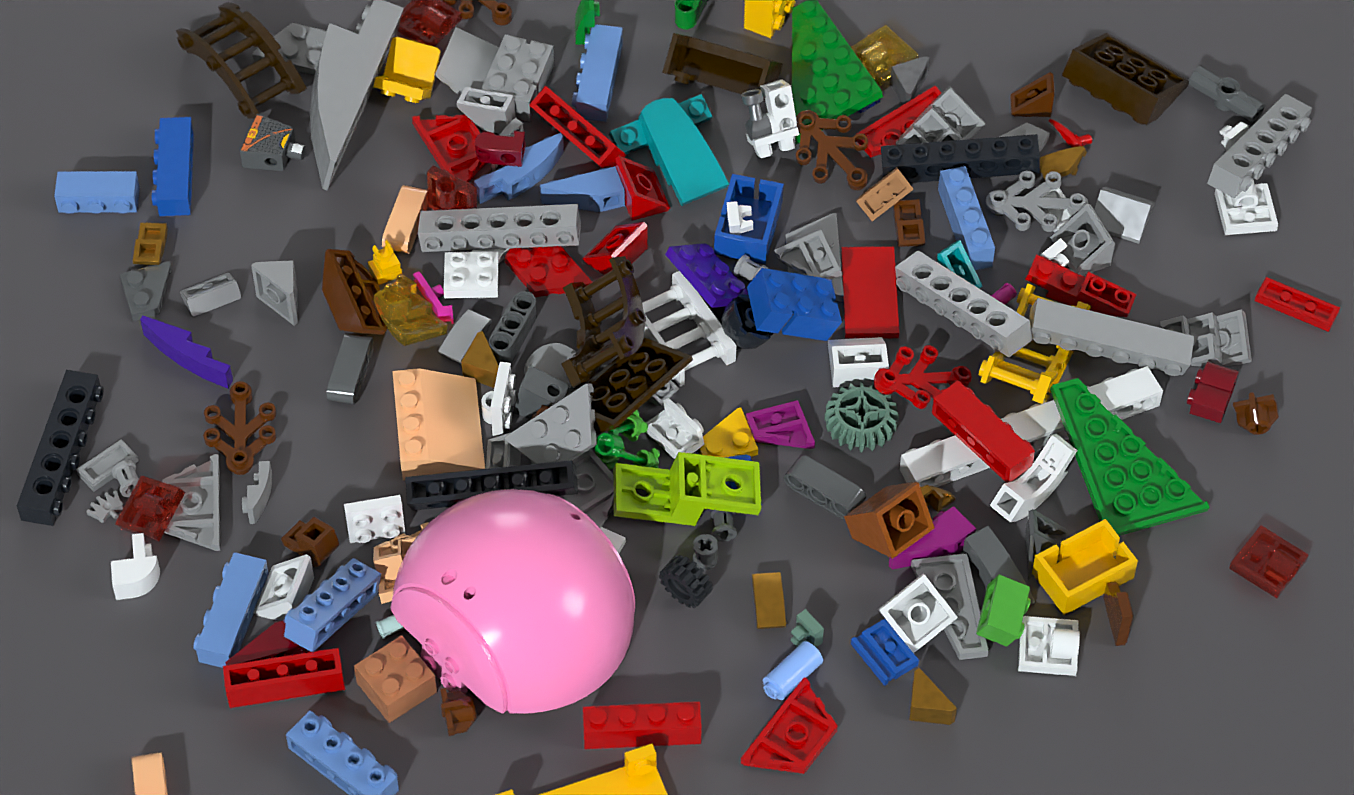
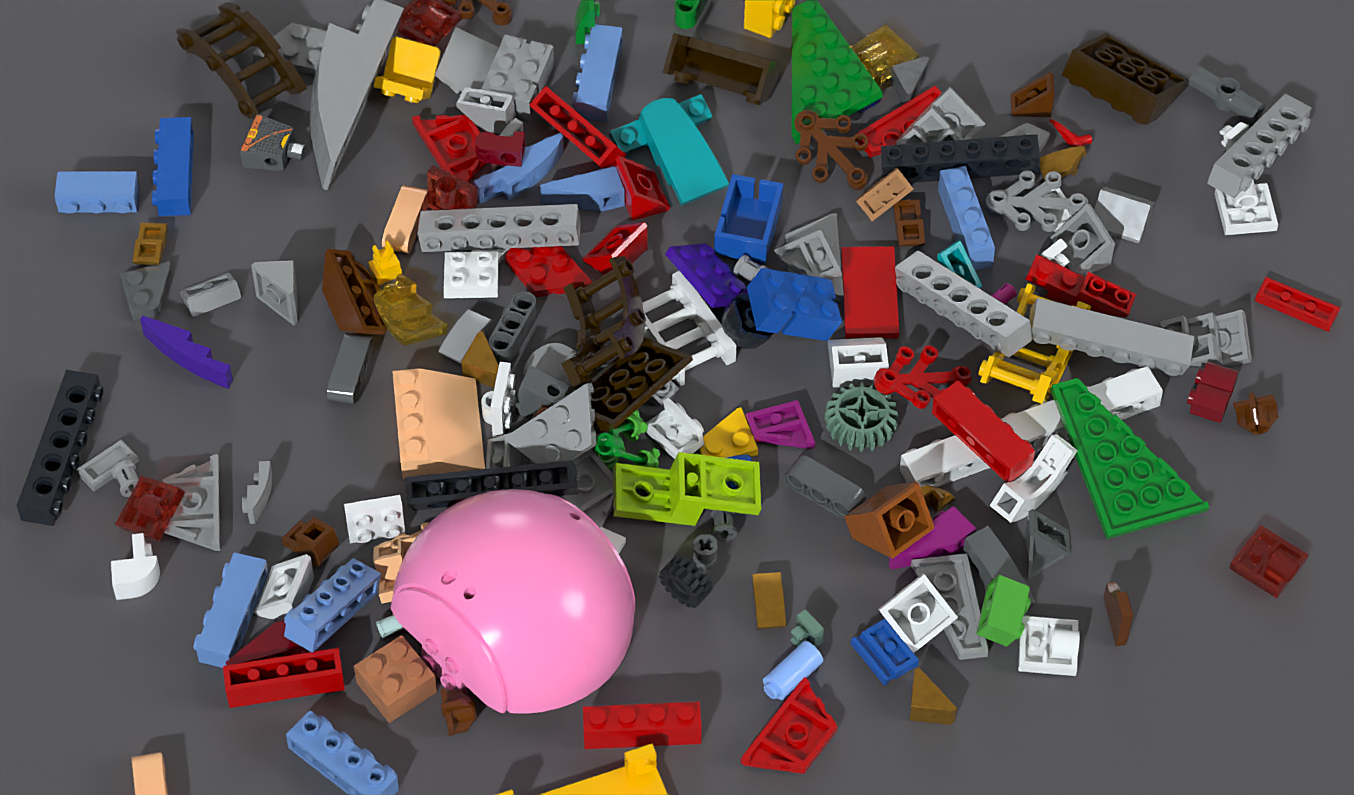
light grey piece [86,490,124,523] -> none
reddish brown plant [203,381,276,475] -> none
dark pink piece [413,271,454,324] -> none
white tile [727,202,753,236] -> none
white hips [741,79,799,158] -> none
yellow piece [1032,519,1138,615] -> none

